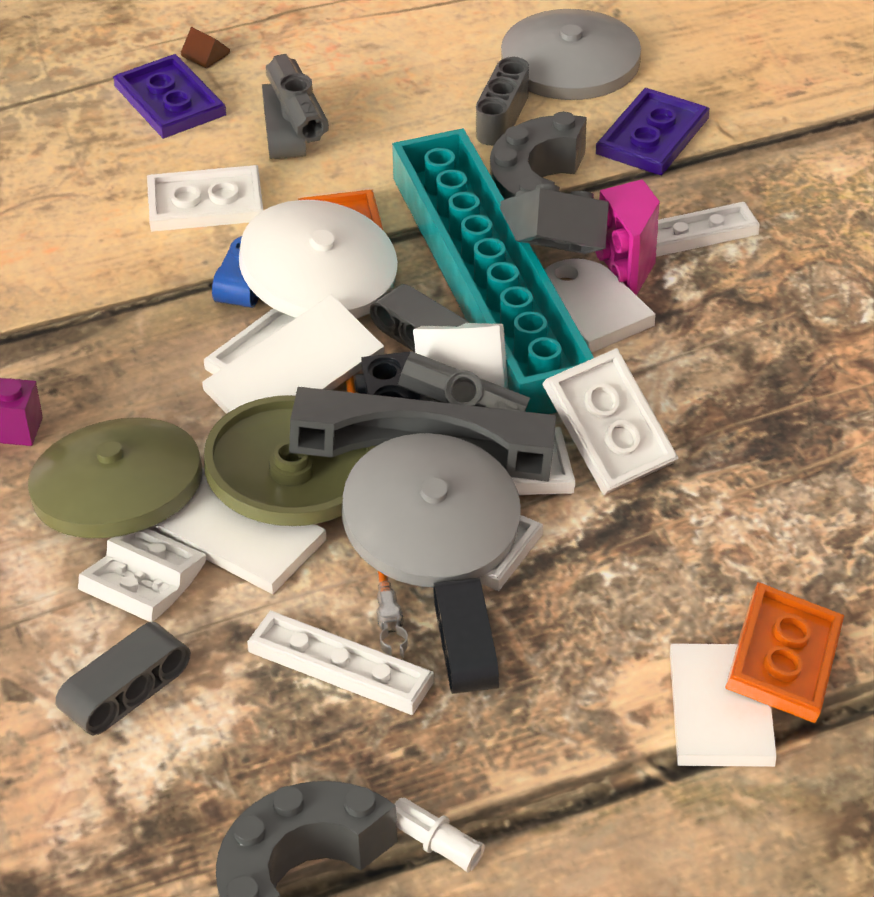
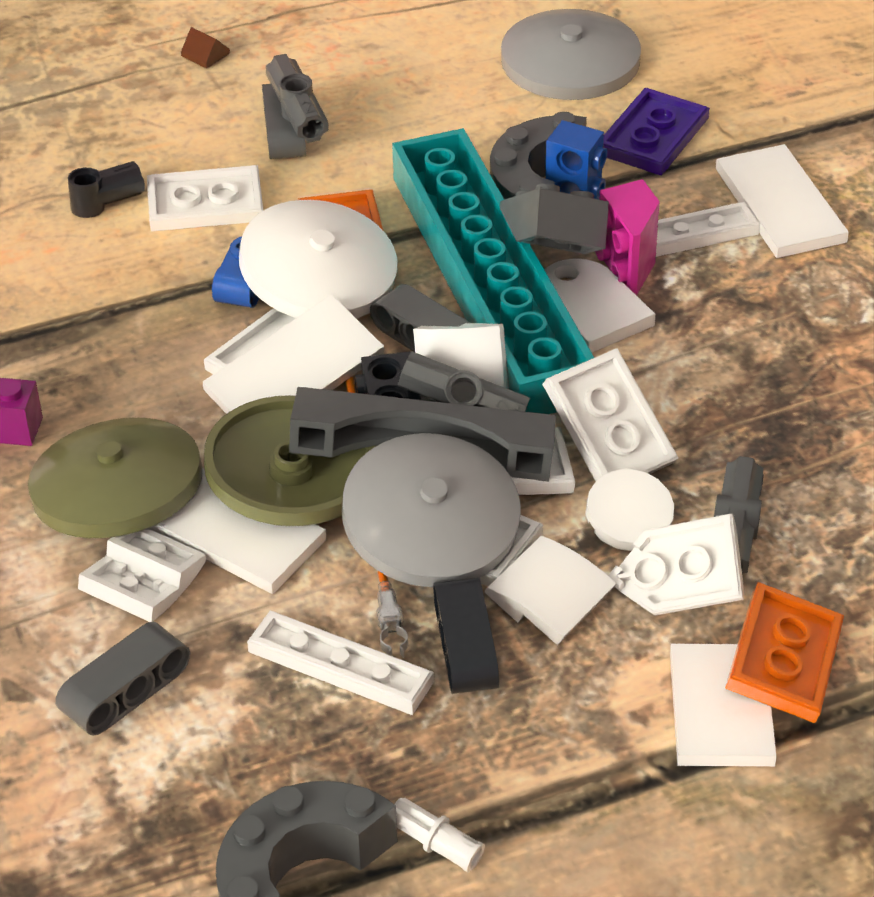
dark purple tile [113,54,226,139] -> none
dark grey beam [476,57,529,146] -> none
none -> black piece [68,161,145,218]
none -> white slope [485,536,617,646]
none -> blue brick [545,120,607,200]
none -> white tile [585,468,674,551]
none -> white tile [608,513,745,616]
none -> dark grey piece [714,456,764,574]
none -> white tile [716,144,849,258]

